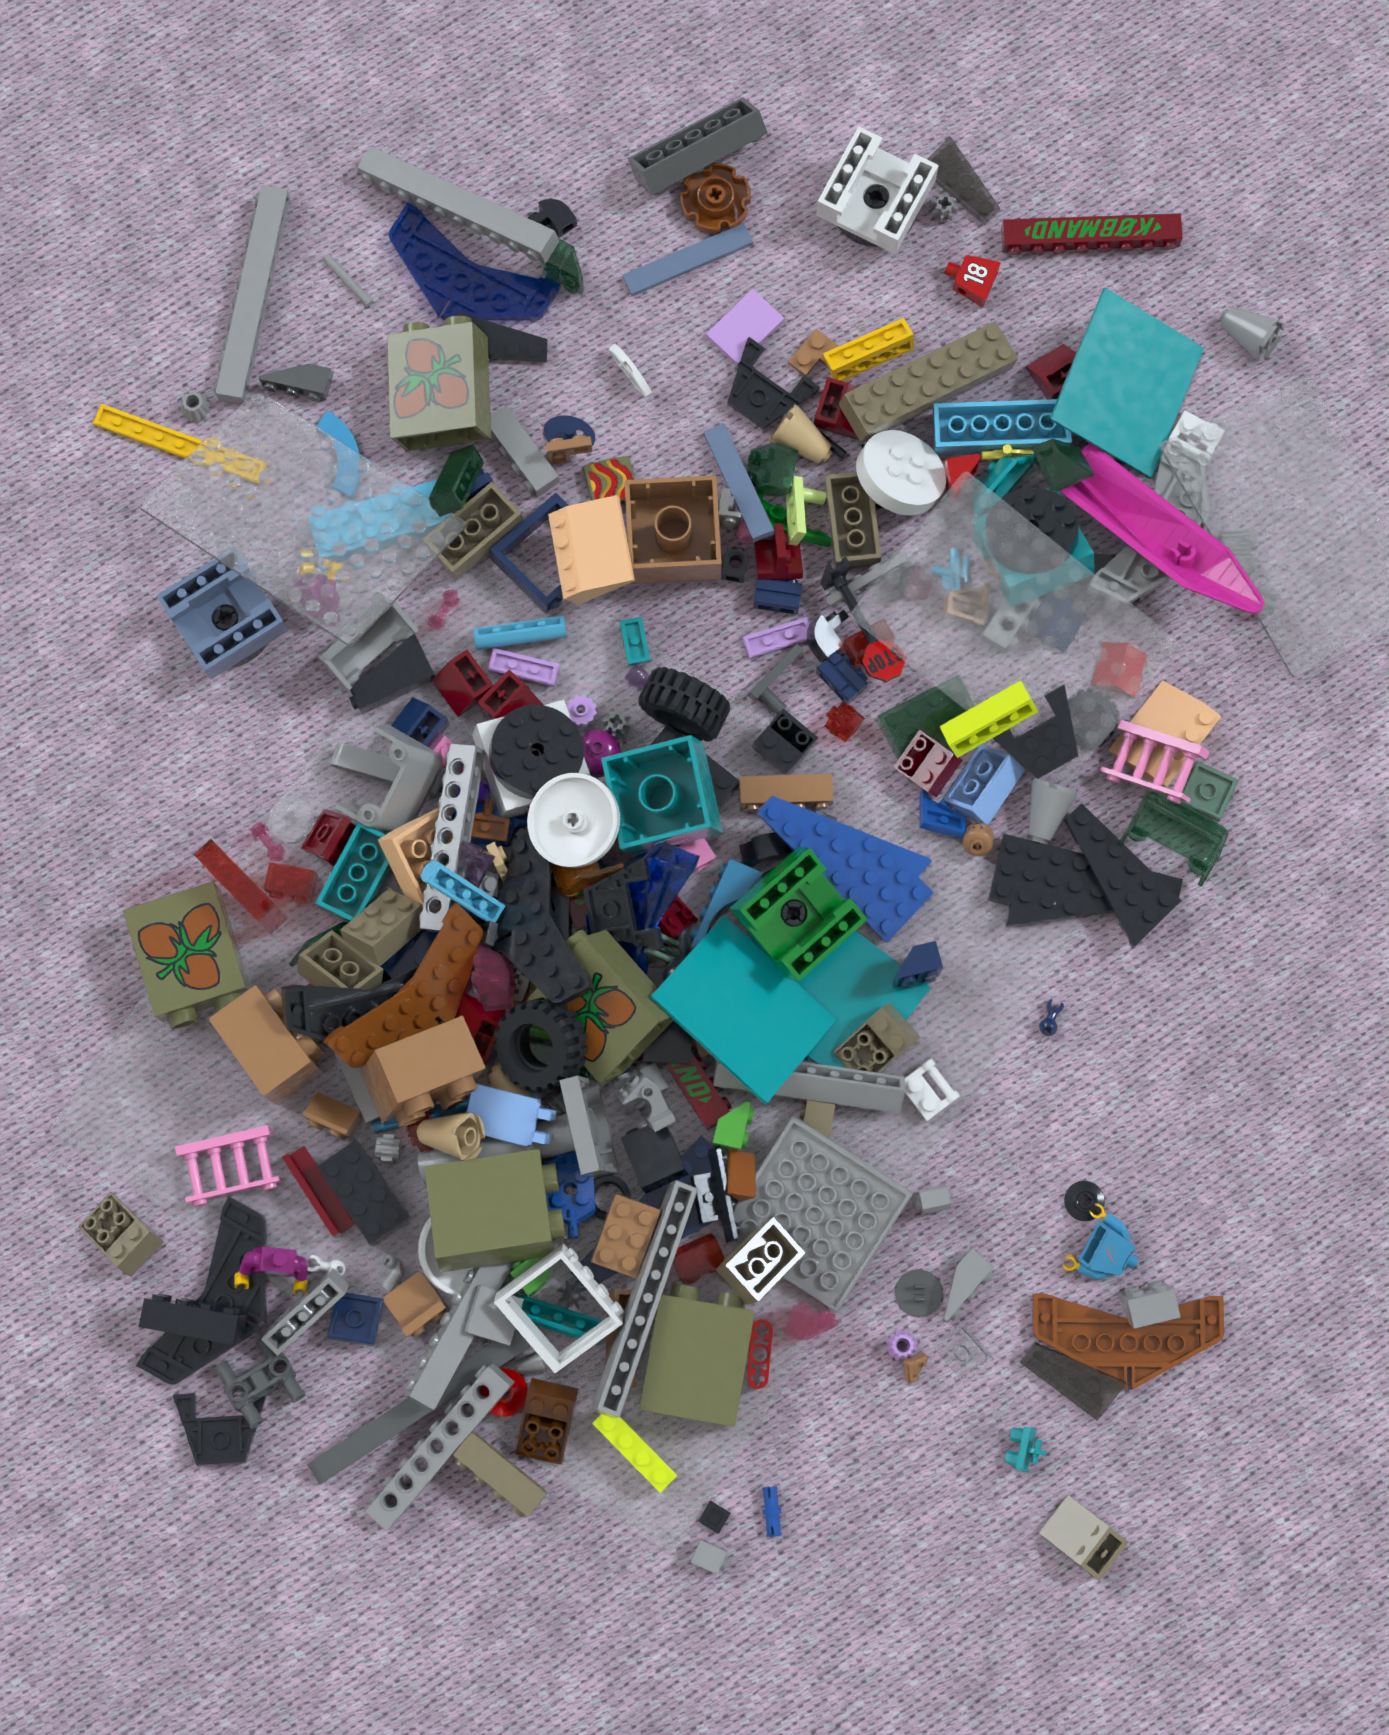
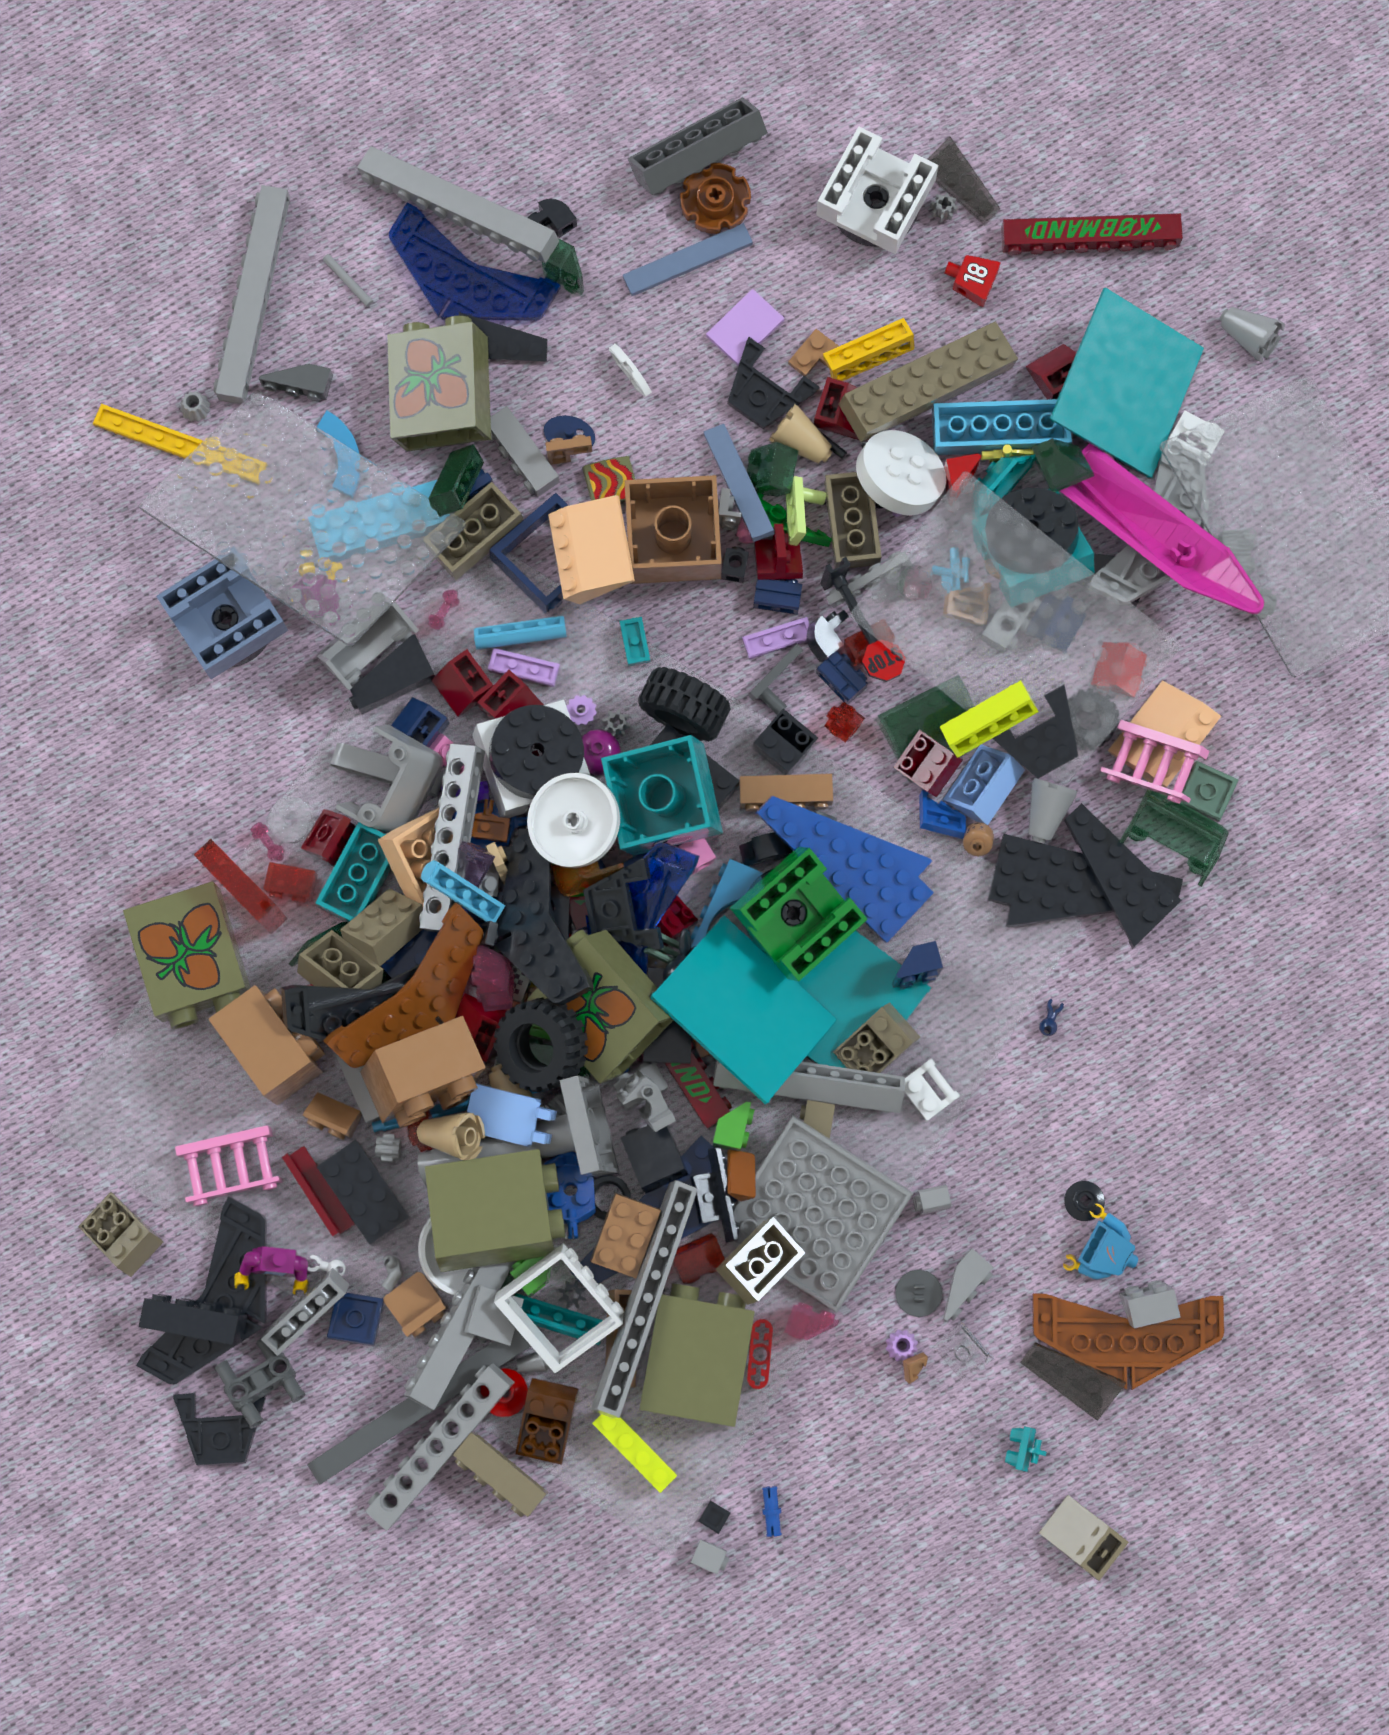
clear purple cone [625,664,649,690] -> none

